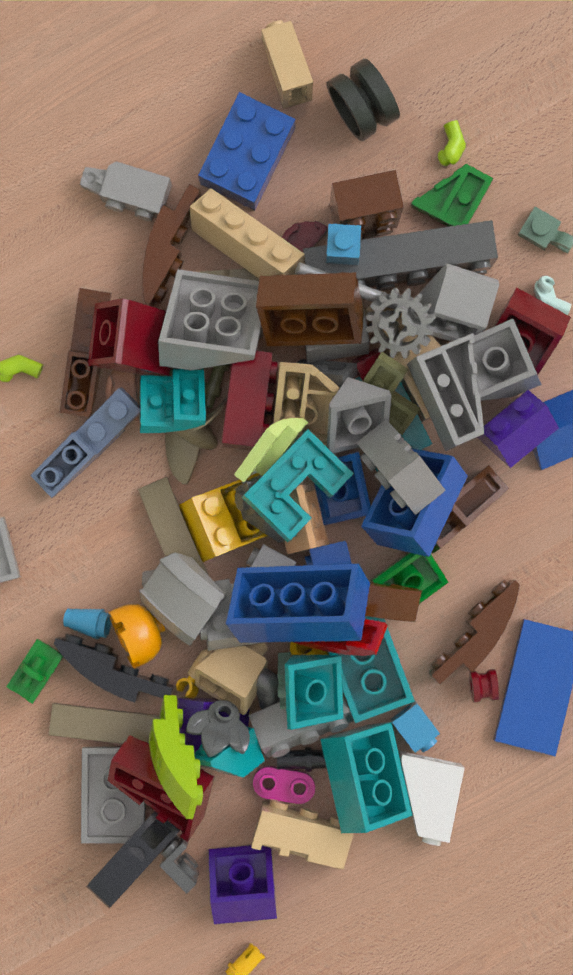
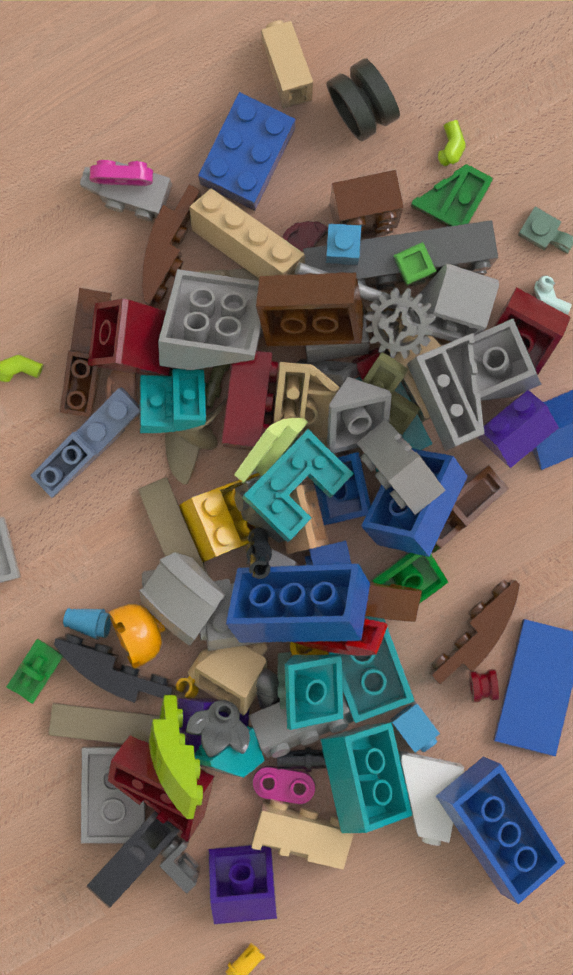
none -> dark pink plate [89,160,153,186]
none -> black pin [246,528,272,579]
none -> bright green tile [393,242,436,286]
none -> blue brick [436,756,565,904]

